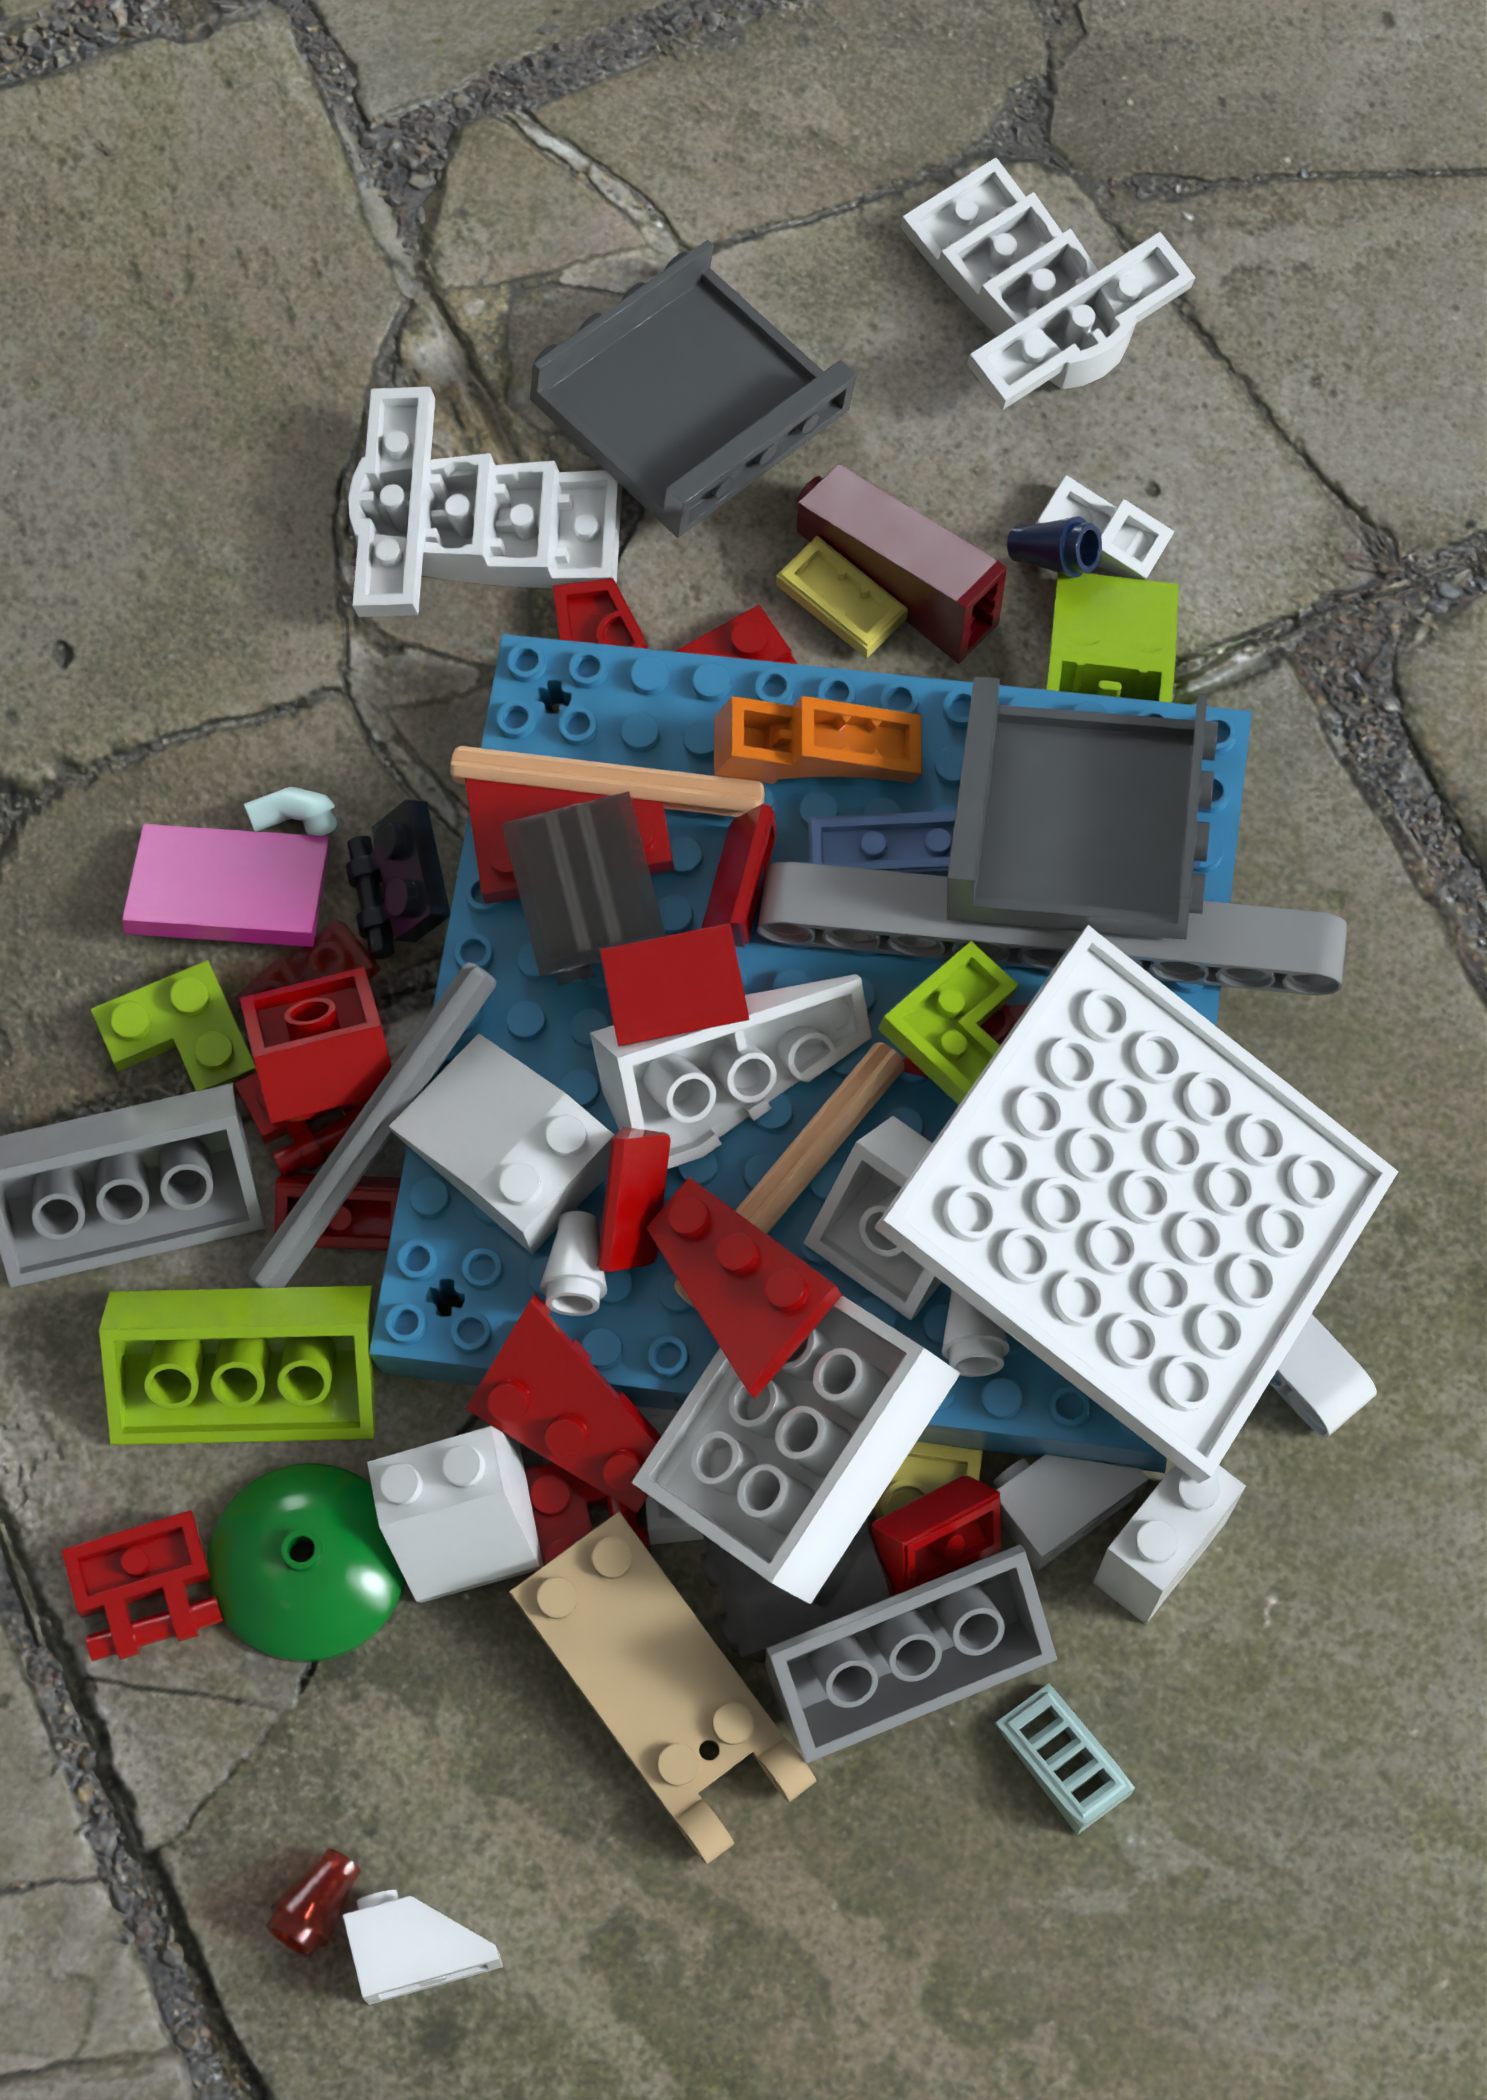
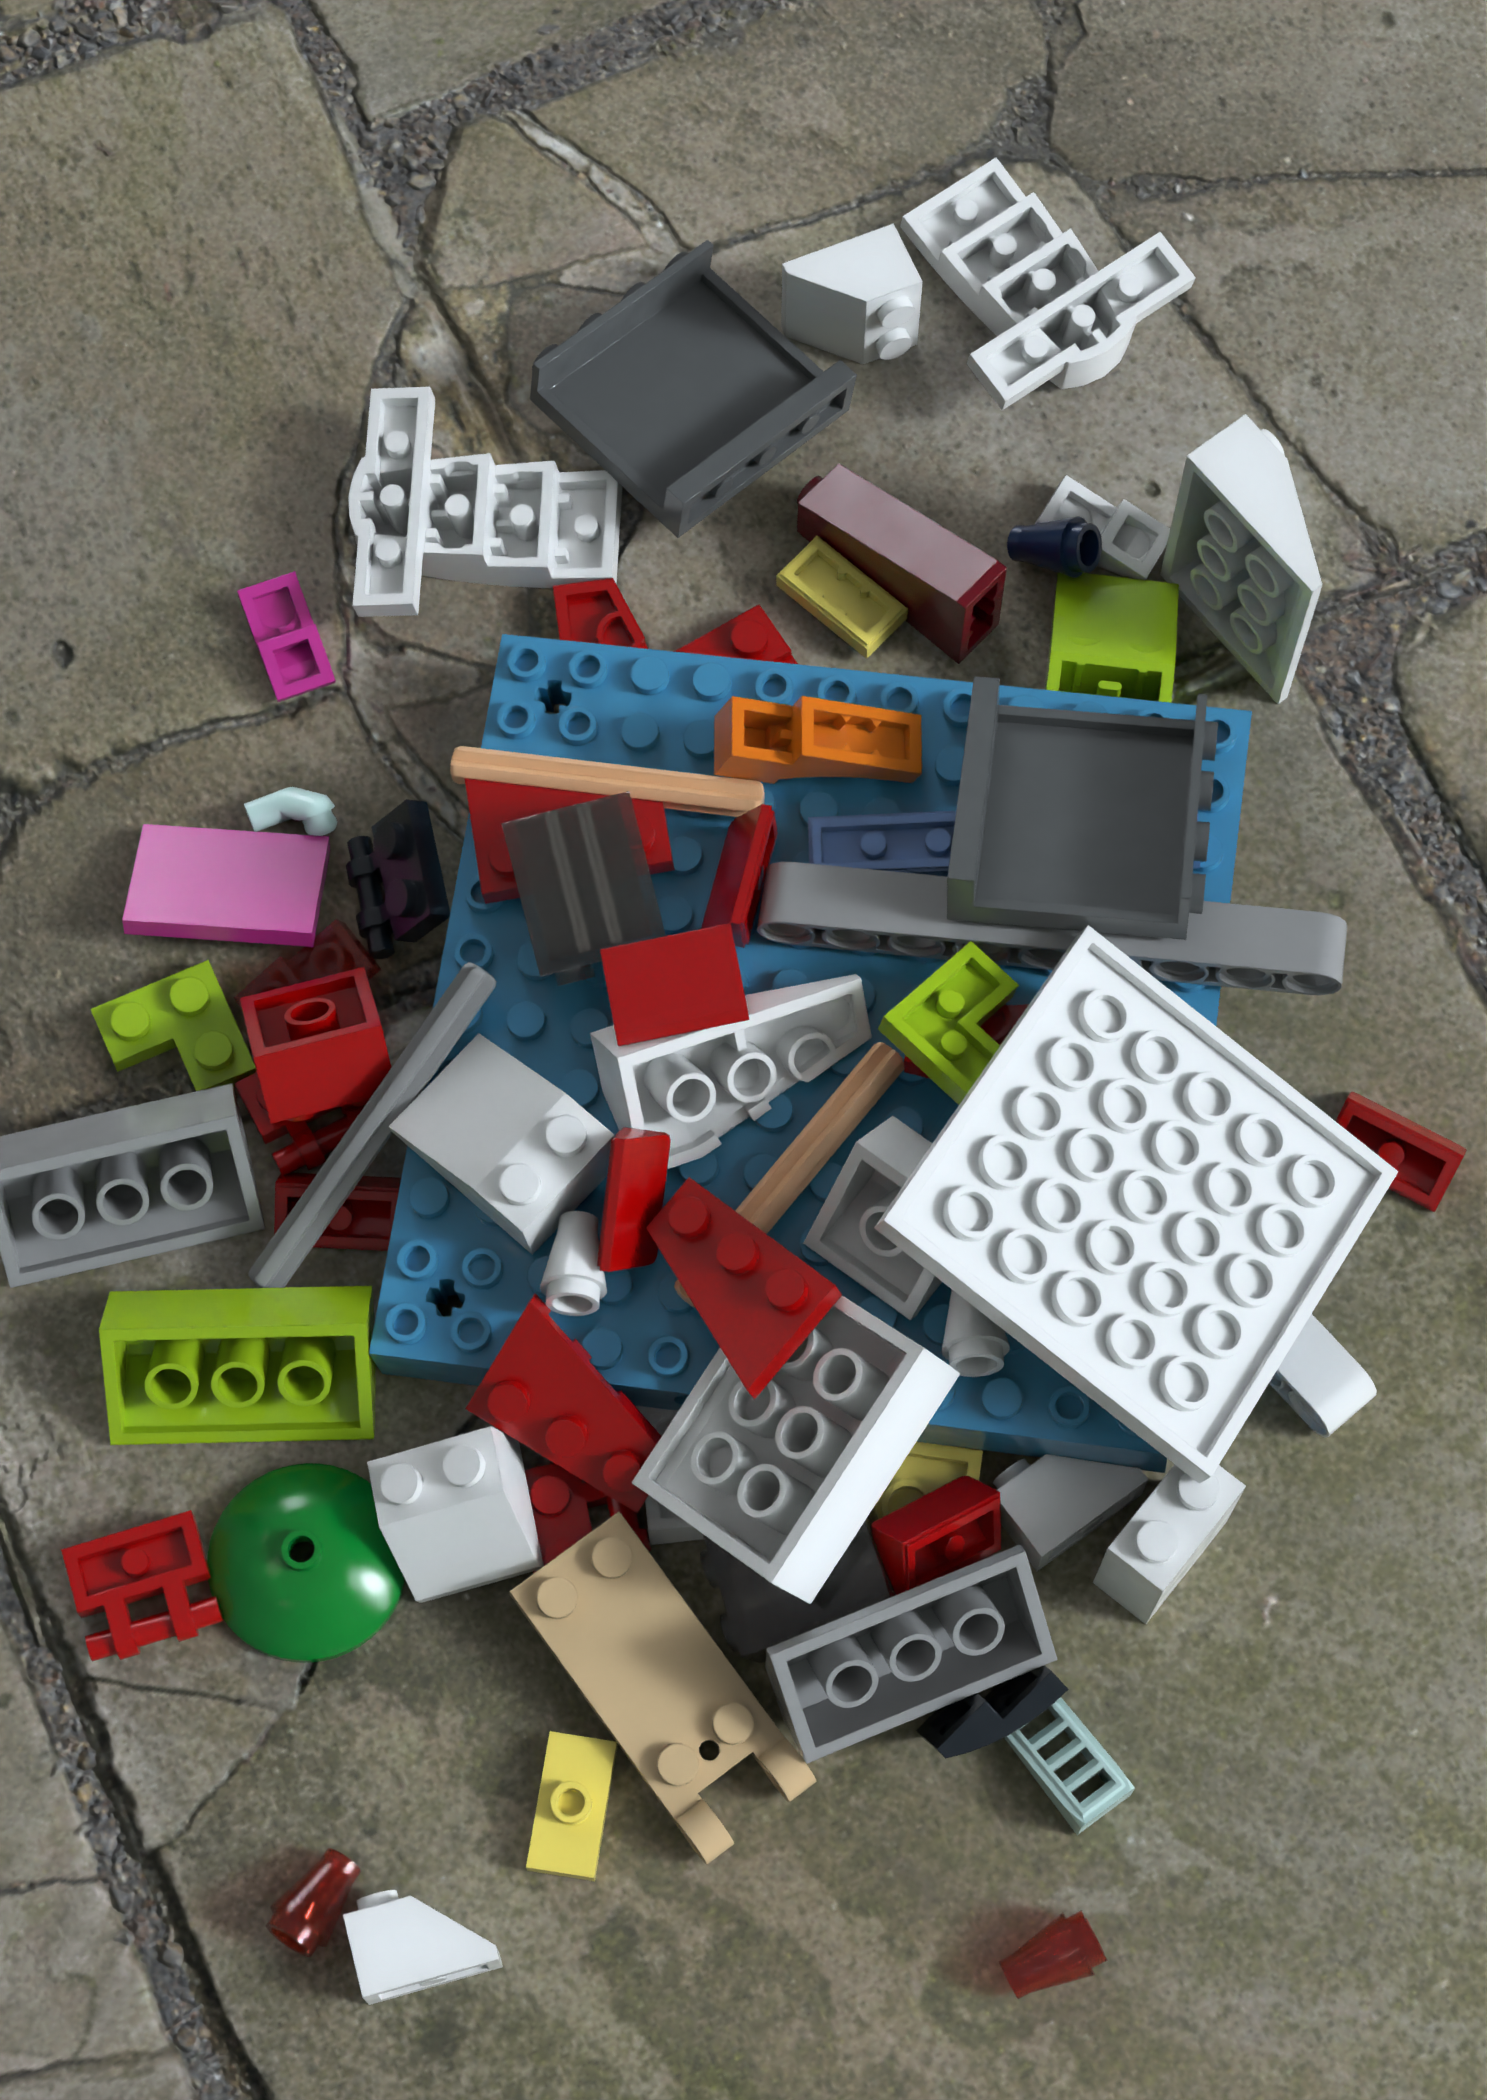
none -> dark pink slope [237,571,336,702]
none -> light yellow plate [526,1731,617,1881]
none -> white slope [781,223,923,364]
none -> black slope [916,1665,1069,1758]
none -> clear red cone [999,1910,1108,1999]
none -> white slope [1160,414,1322,704]
none -> red slope [1336,1092,1467,1212]

